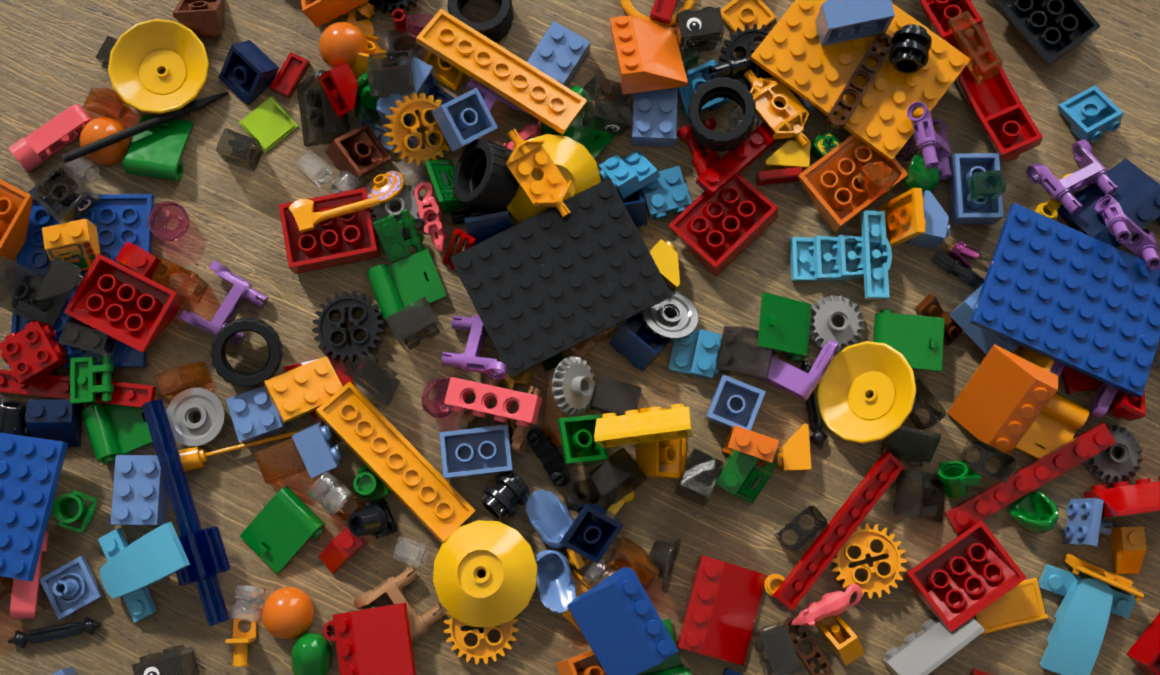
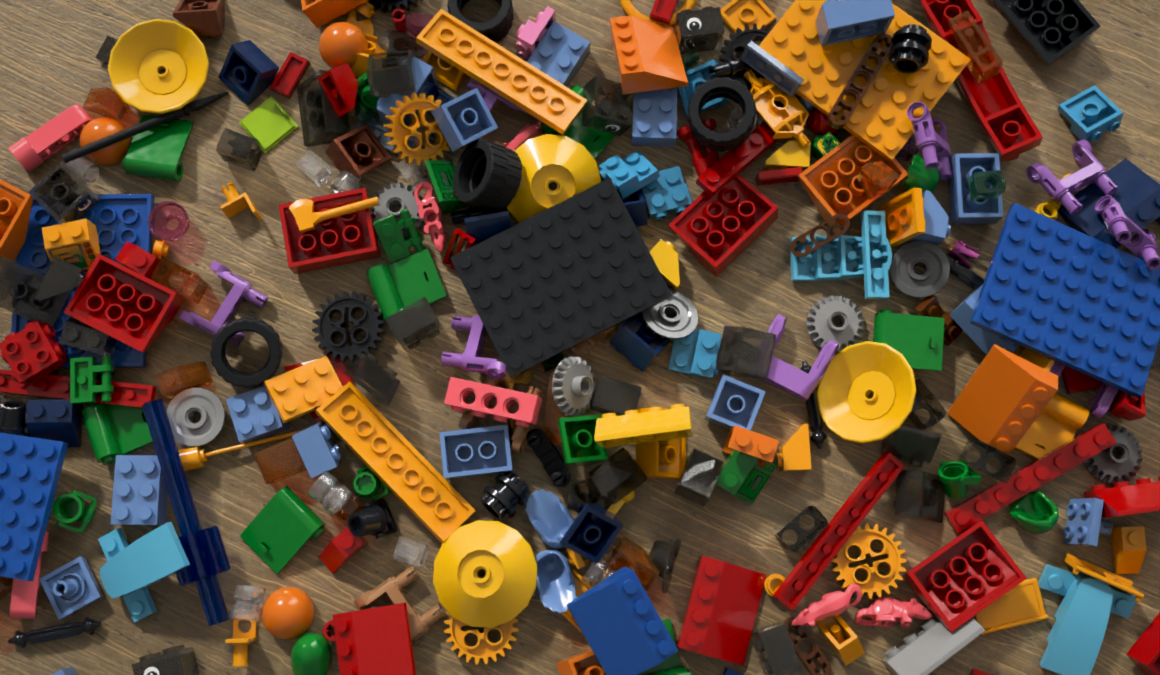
dish [365,171,405,203] -> none
clear pink piece [422,377,452,418] -> none
light orange plate [506,129,572,217] -> none
green door [758,292,812,362] -> none
none -> light orange plate [152,240,169,260]
none -> light orange bracket [220,183,263,221]
none -> bright pink plate [516,6,556,61]
none -> sand blue tile [740,41,804,97]
none -> reddish brown beam [791,214,851,257]
none -> red head [807,108,837,135]
none -> coral animal [855,596,932,628]
none -> dark grey gear [890,241,950,298]

